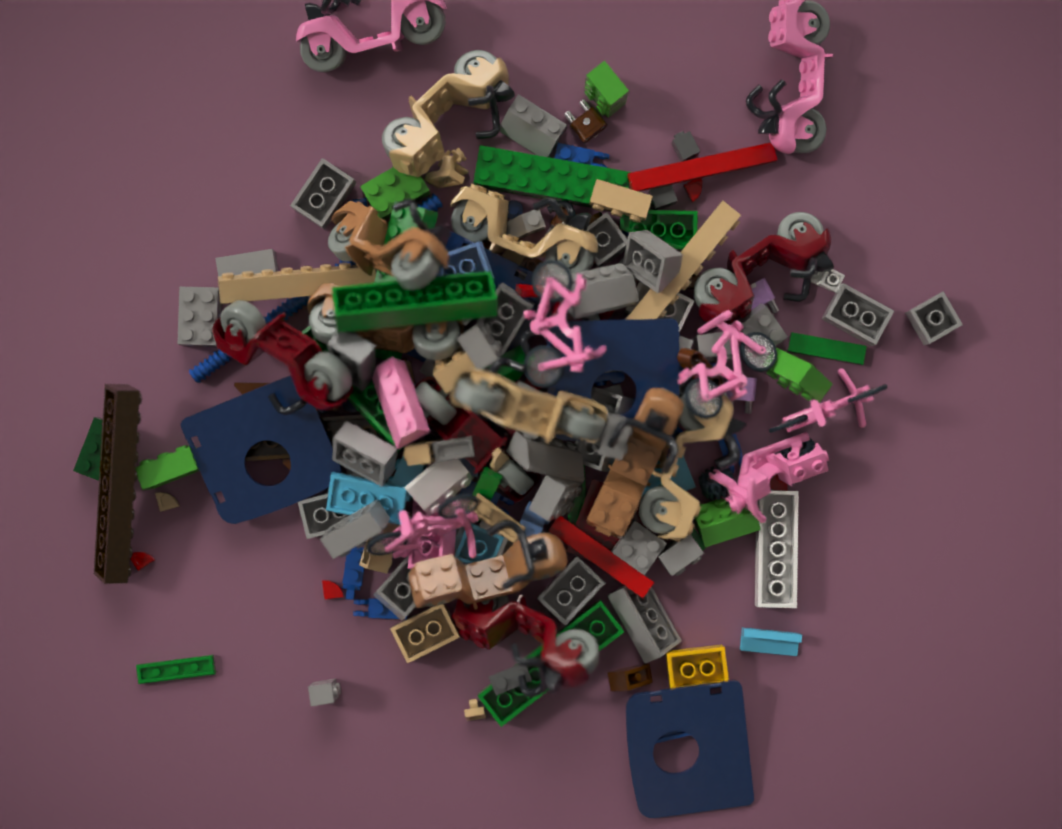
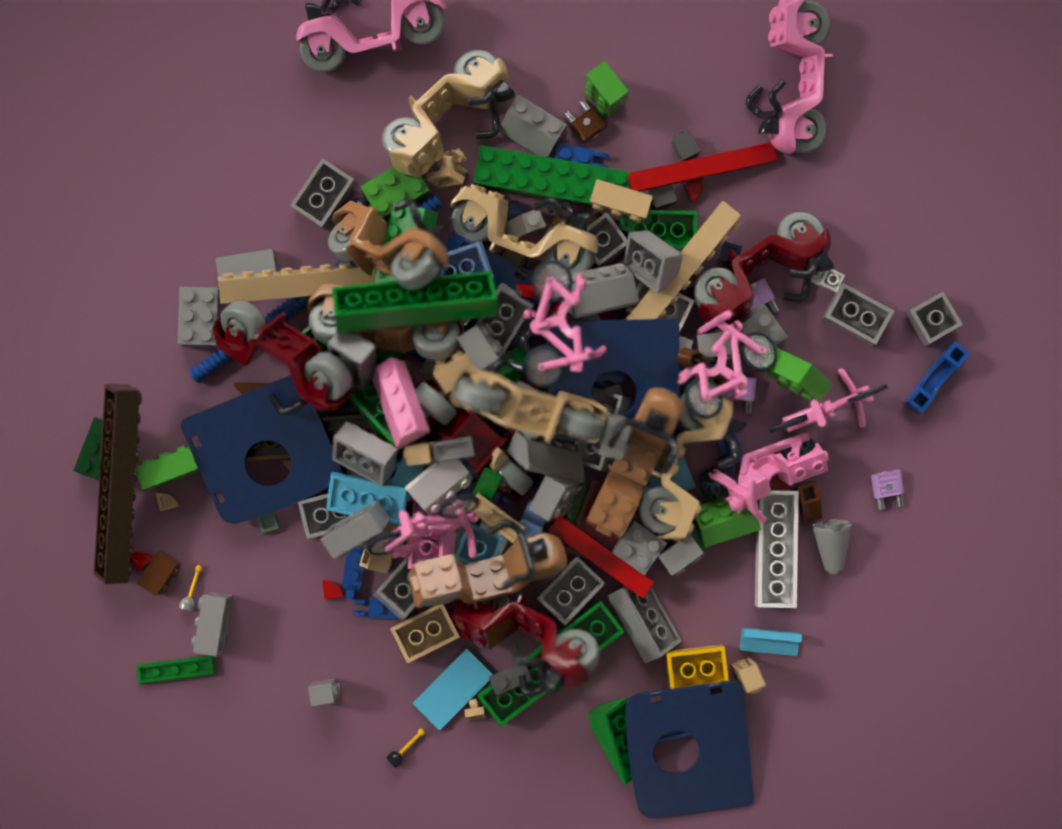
reddish brown slope [607,664,653,692] -> none
green tile [787,332,867,365] -> none
none -> reddish brown brick [136,550,181,596]
none -> hinge [178,565,203,612]
none -> light grey brick [191,592,233,656]
none -> sand green tile [257,511,281,534]
none -> hinge [386,728,425,768]
none -> medium azure tile [412,648,493,731]
none -> green wedge [587,697,632,785]
none -> dark blue plate [718,242,742,263]
none -> tan brick [731,657,766,694]
none -> reddish brown slope [794,481,822,523]
none -> light grey cone [813,519,852,574]
none -> lavender piece [871,470,904,510]
none -> blue arch [902,341,971,414]

